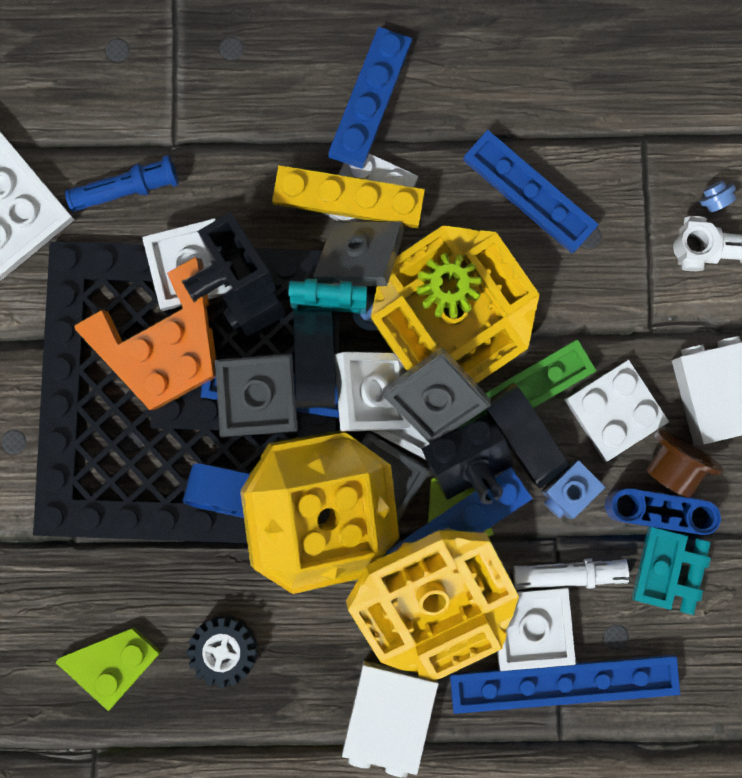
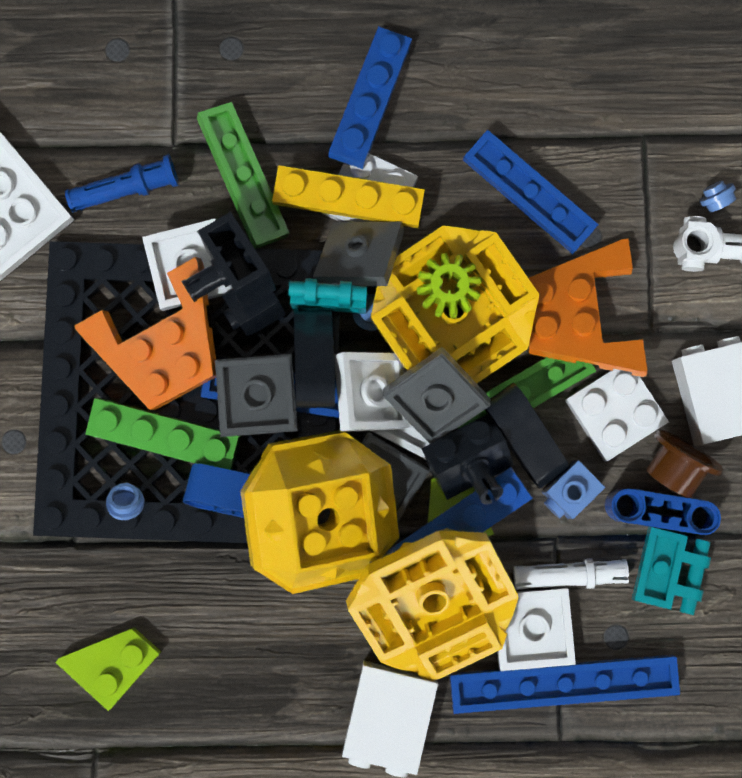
black wheel [187,615,258,688] -> none
none -> bright green plate [85,397,241,470]
none -> medium blue plate [106,483,145,520]
none -> bright green plate [196,102,290,249]
none -> orange wing [528,238,648,377]

